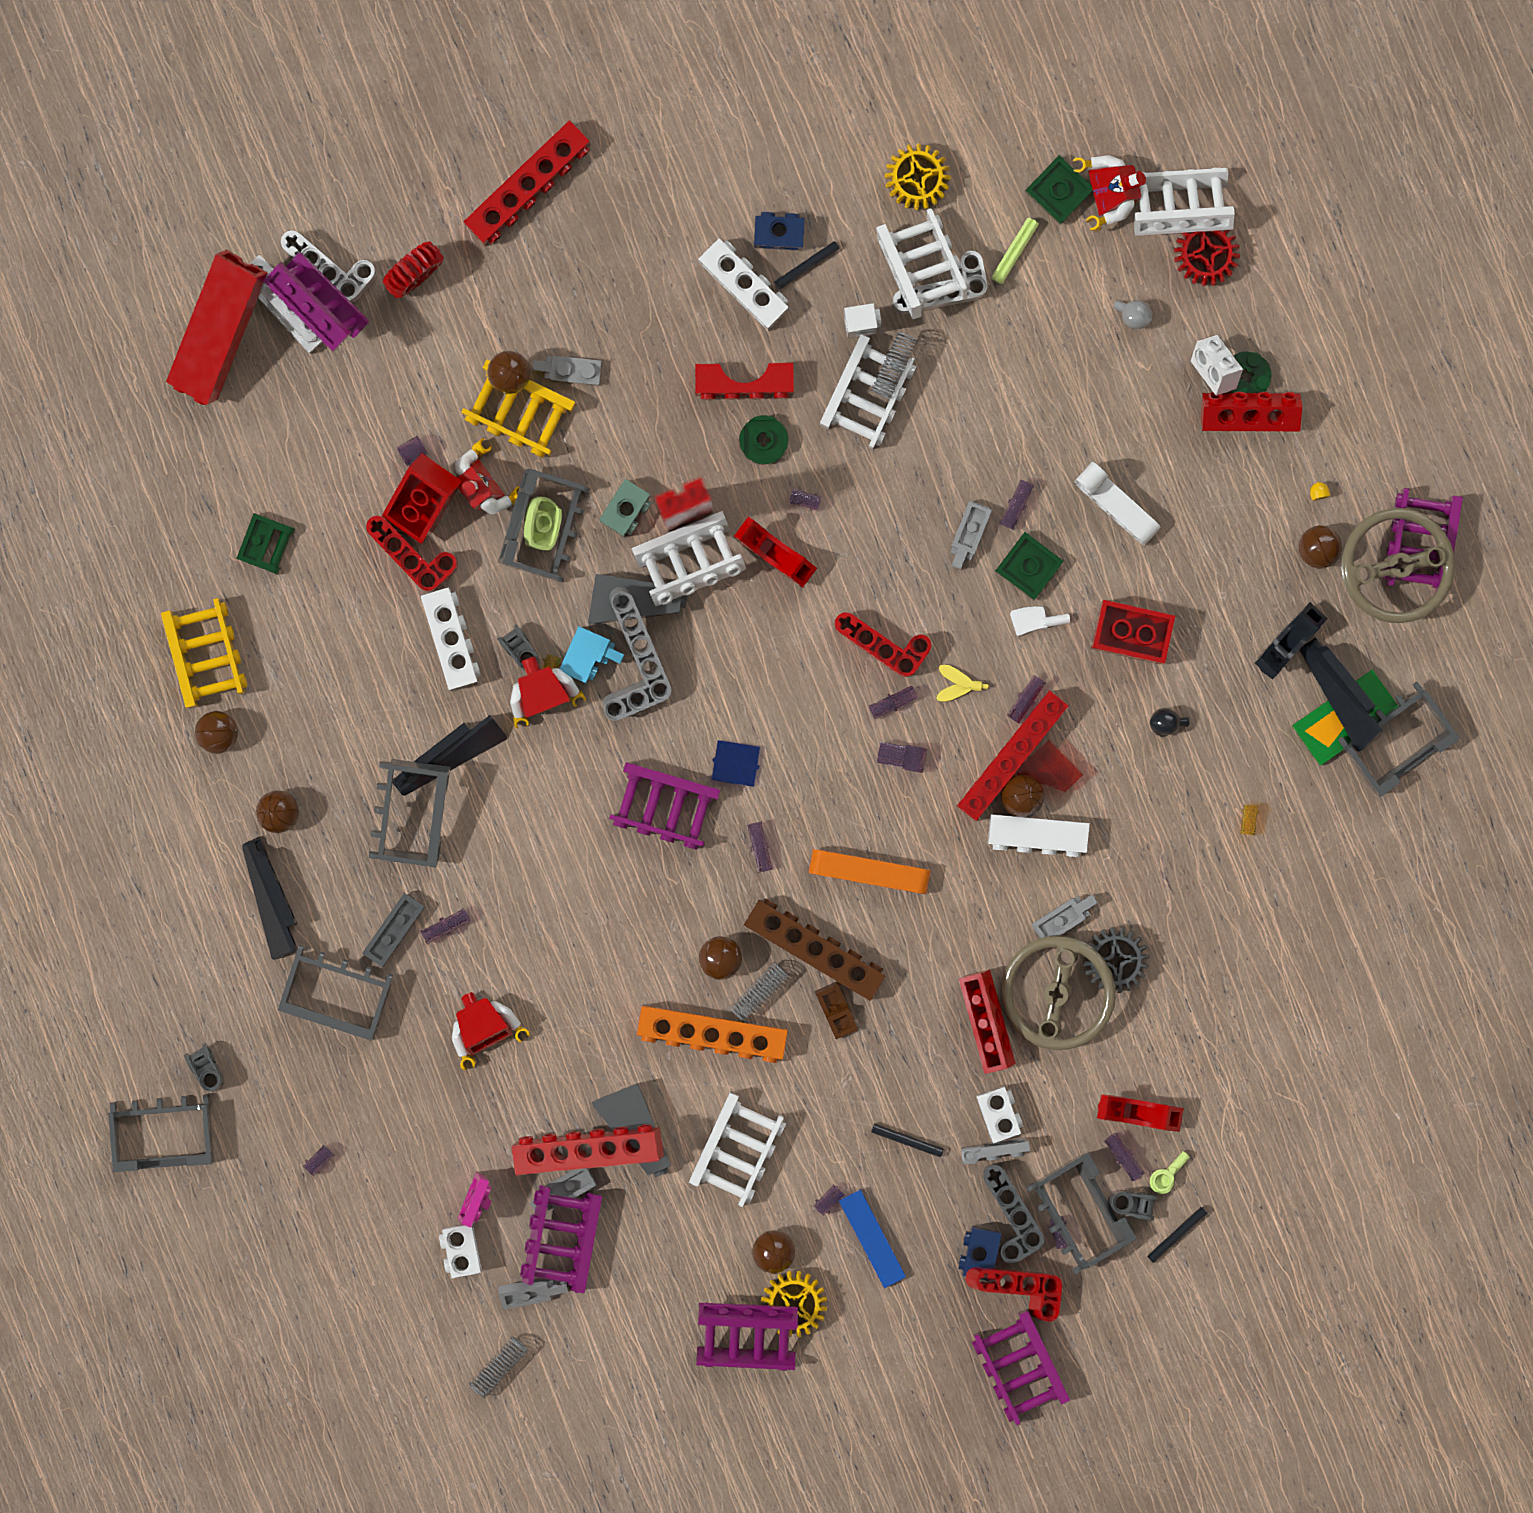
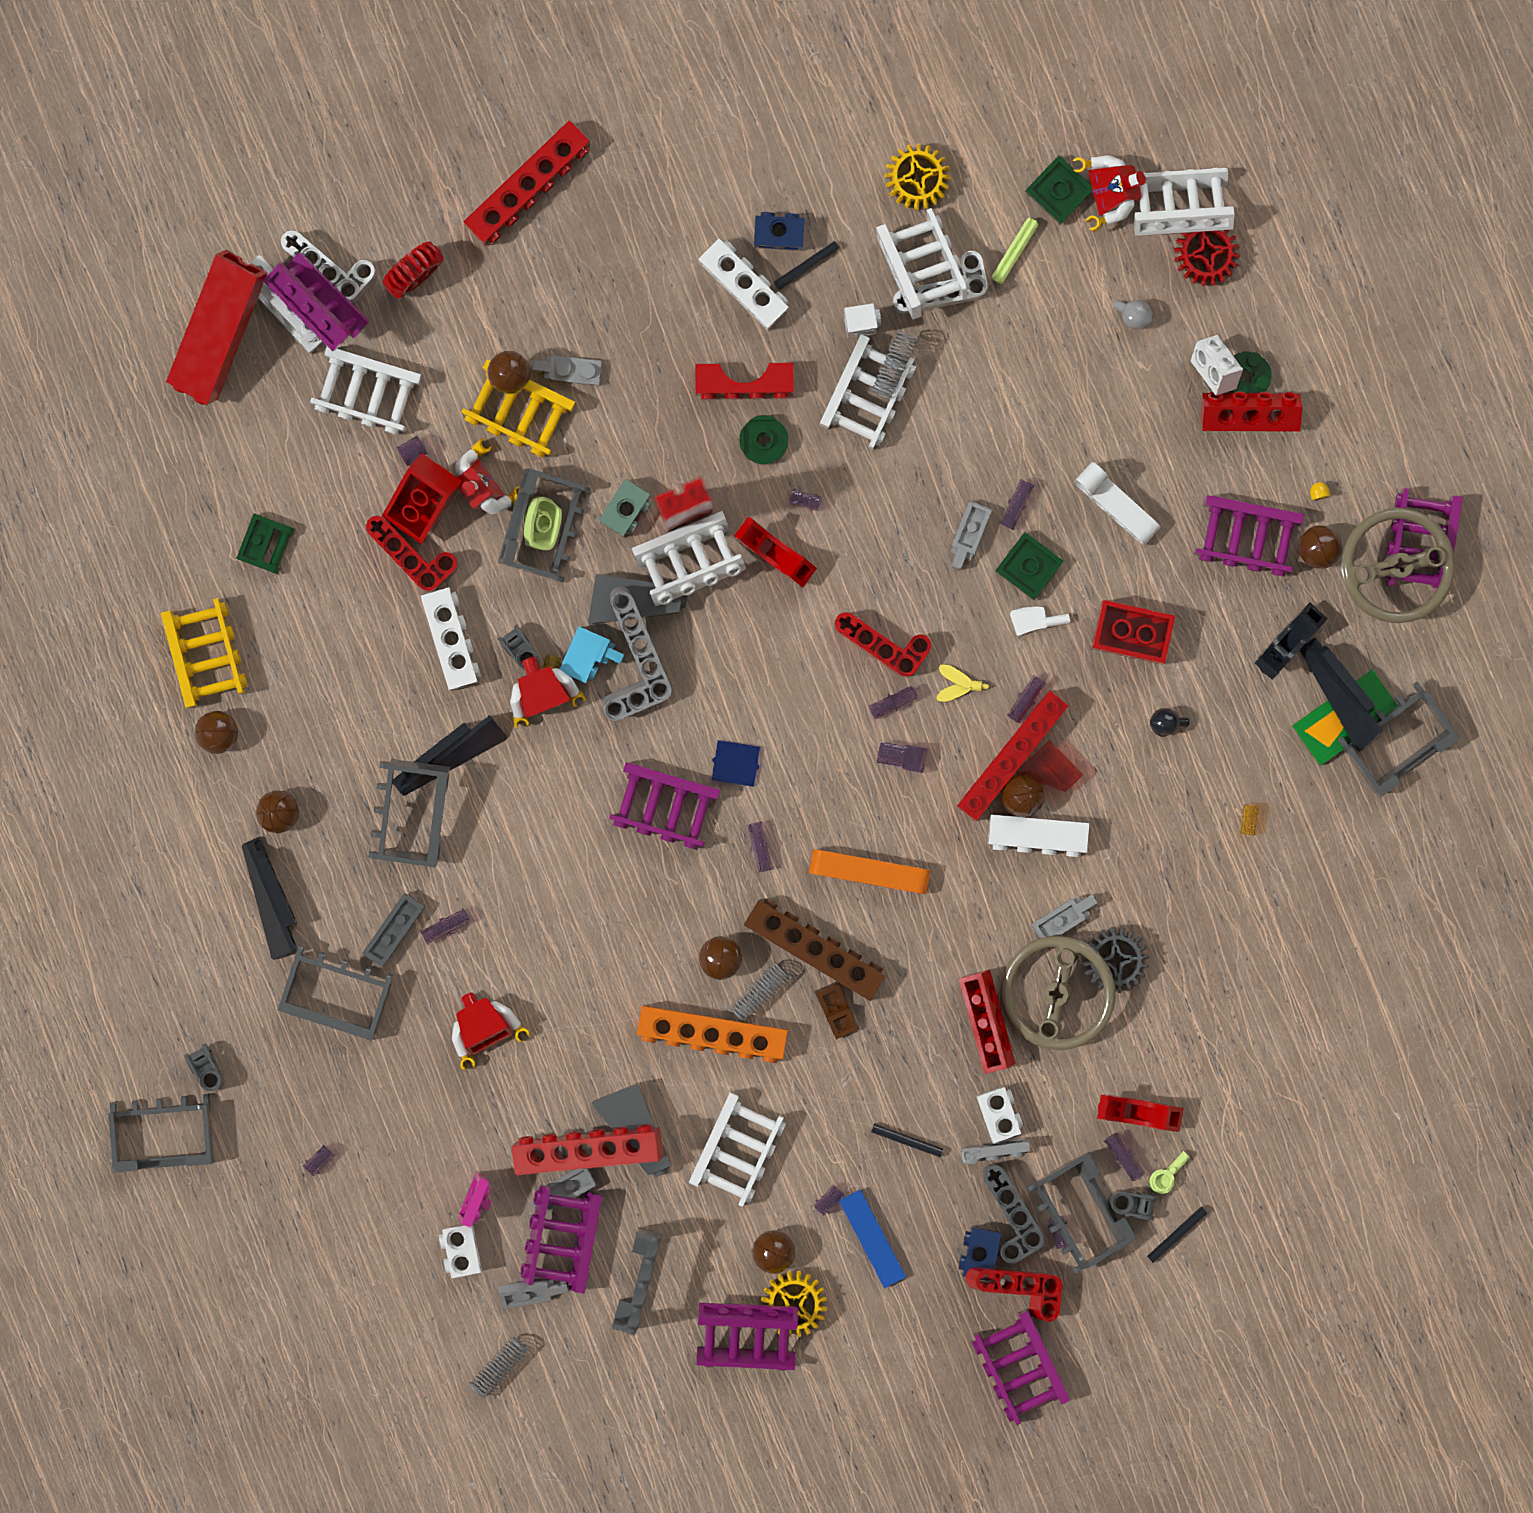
none -> white fence [310,347,423,435]
none -> dark grey hinge [611,1228,662,1335]
none -> magenta fence [1194,495,1304,577]

